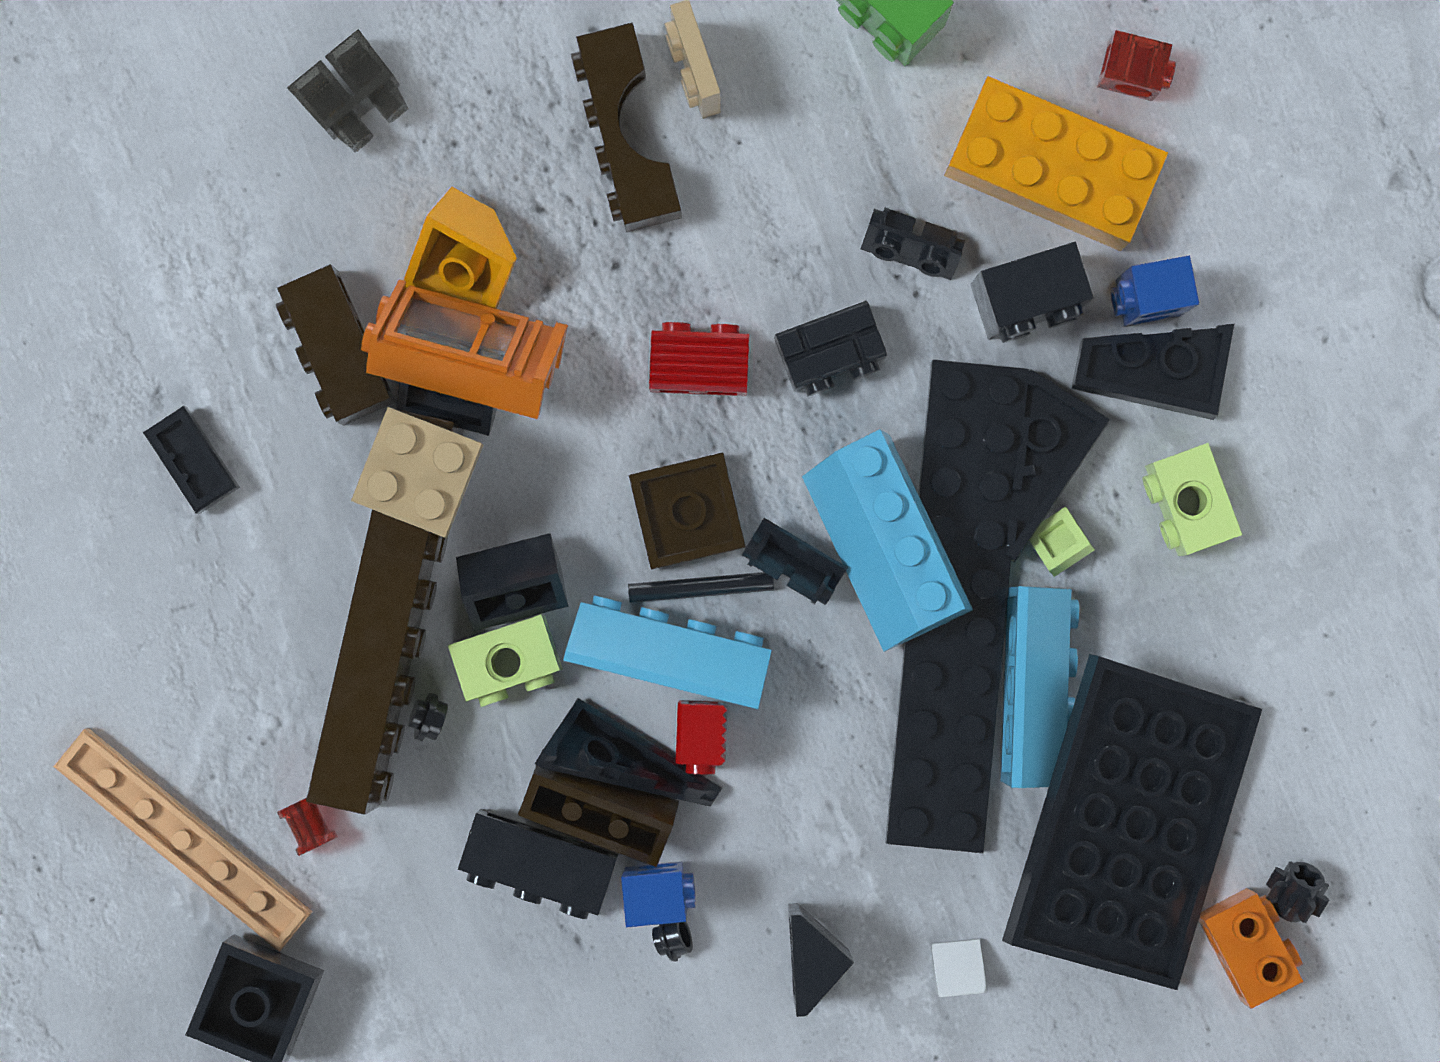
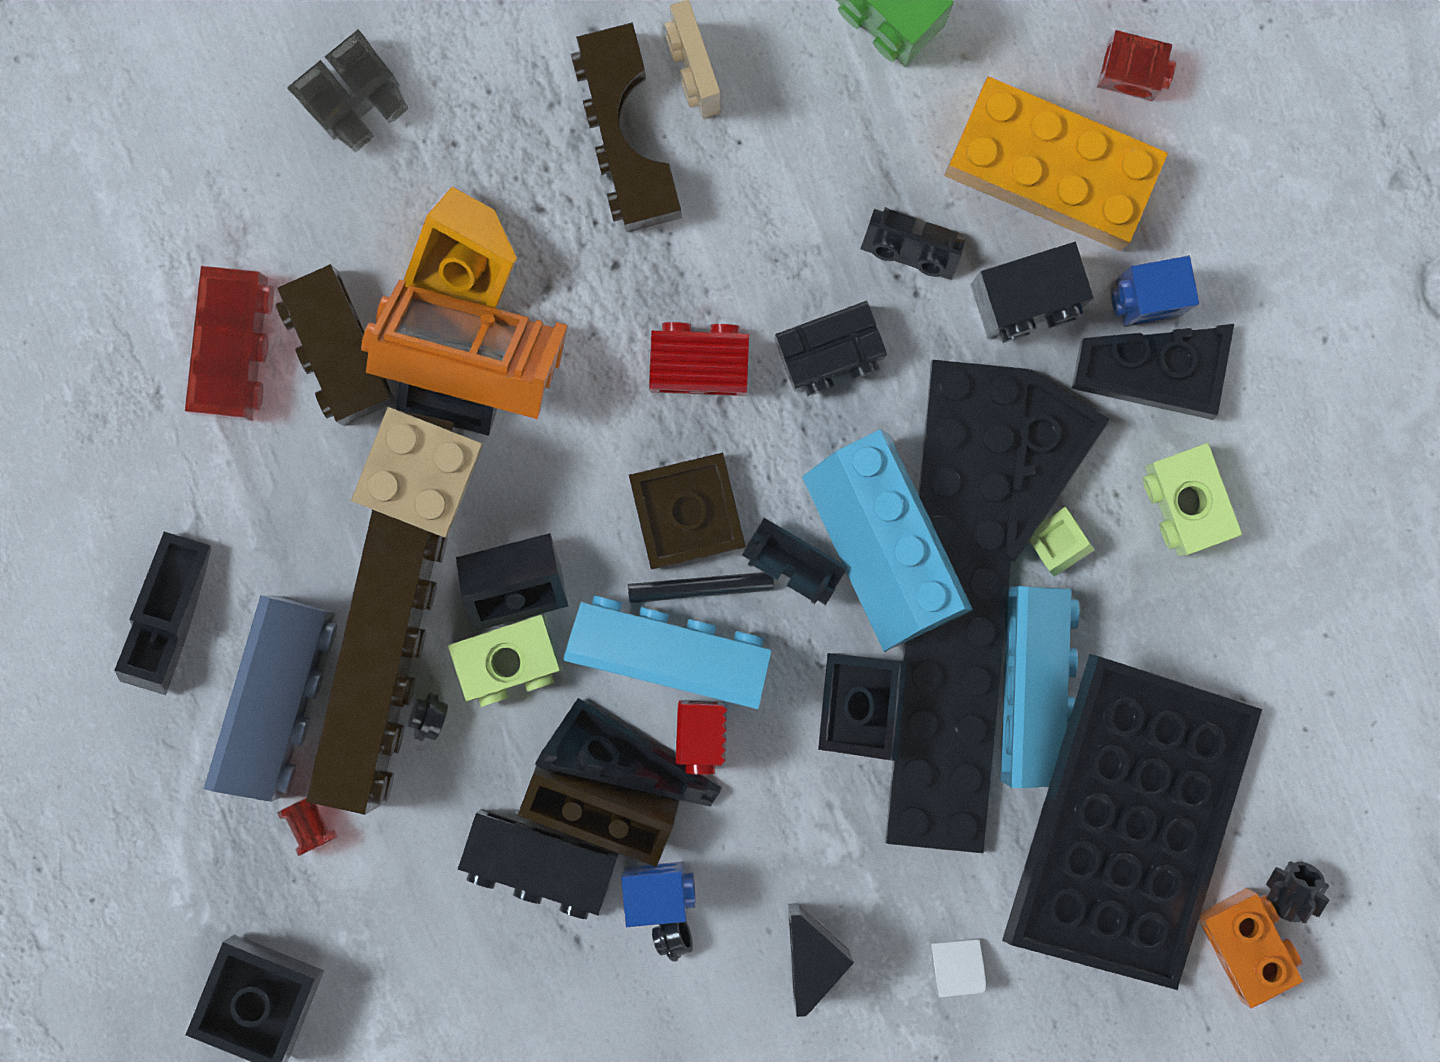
light nougat tile [53,728,313,952] -> none
black plate [143,406,240,514] -> none
none -> black slope [114,531,211,695]
none -> clear red brick [185,266,274,421]
none -> sand blue slope [204,595,337,802]
none -> black slope [818,653,907,761]

